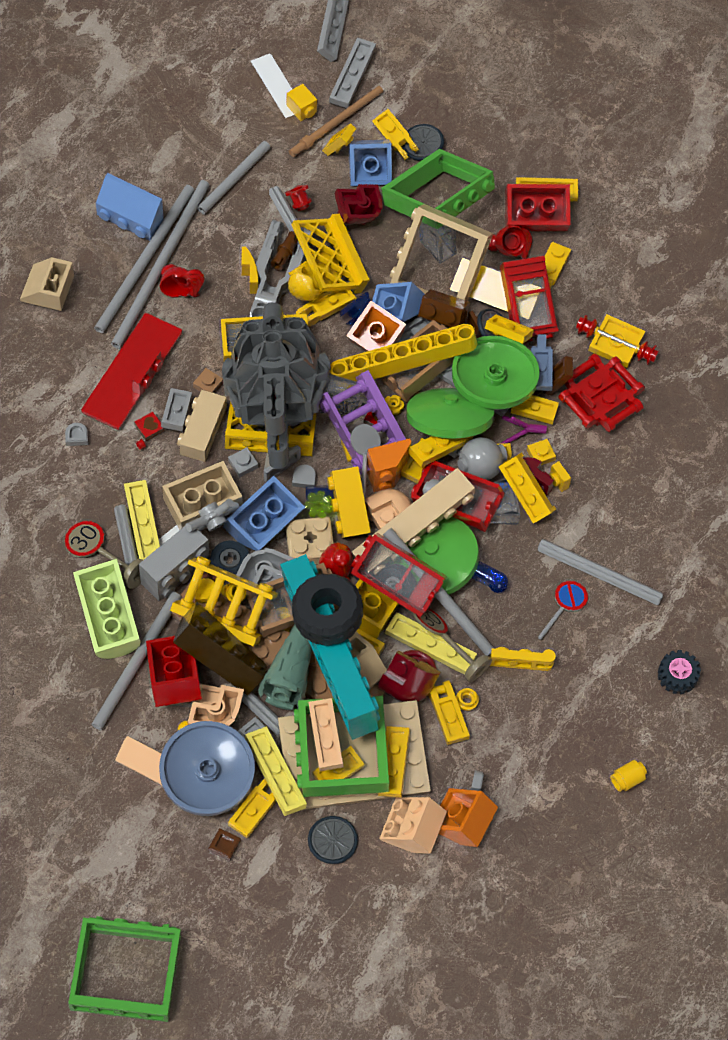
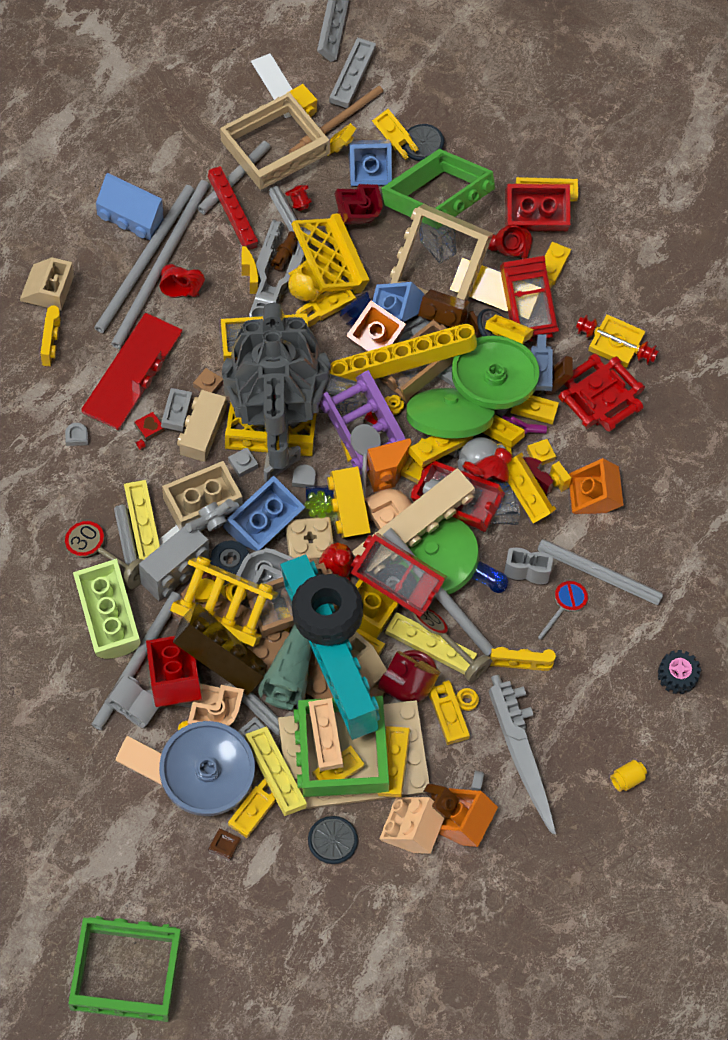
none -> yellow hinge [41,305,61,366]
none -> light grey brick [105,676,159,728]
none -> red piece [207,166,258,250]
none -> tan window [220,92,330,190]
none -> reddish brown bracket [423,783,460,819]
none -> red hair [462,447,513,482]
none -> yellow plate [482,414,525,448]
none -> light grey piece [488,675,556,834]
none -> light grey brick [504,548,553,584]
none -> orange slope [569,458,624,514]

